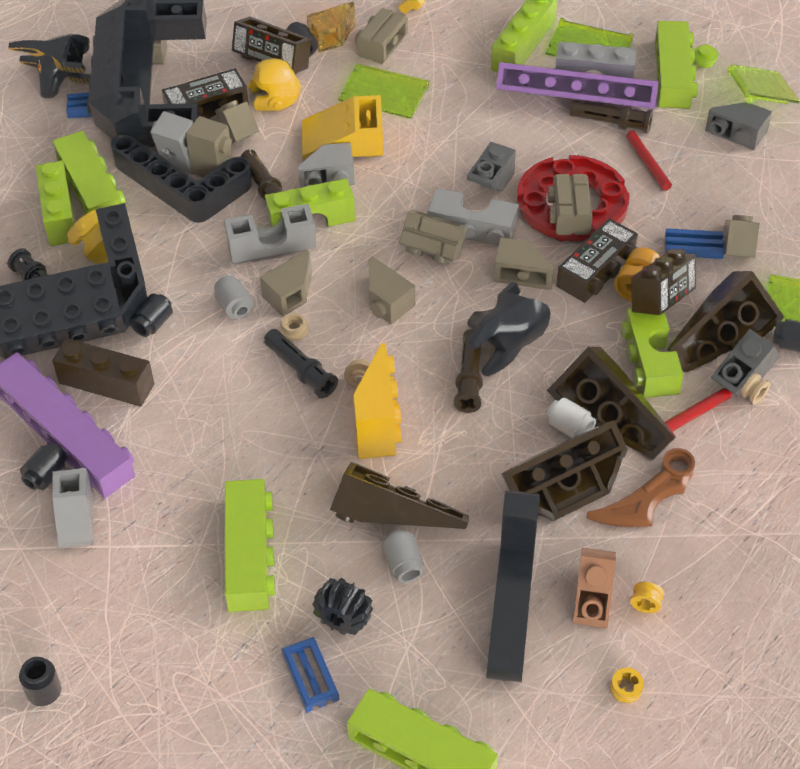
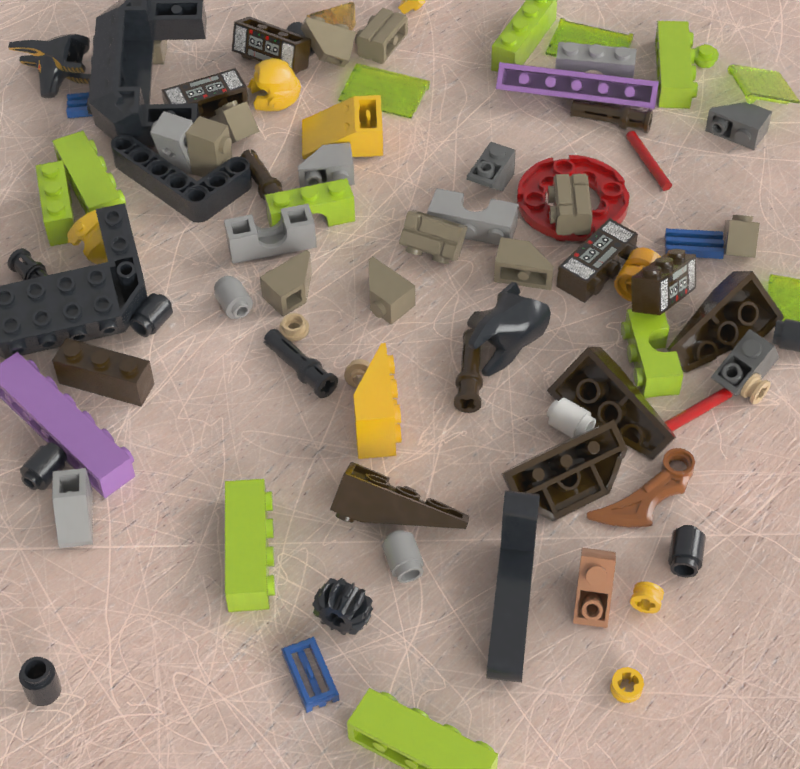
none -> dark tan slope [301,16,356,67]
none -> black brick [668,525,706,578]

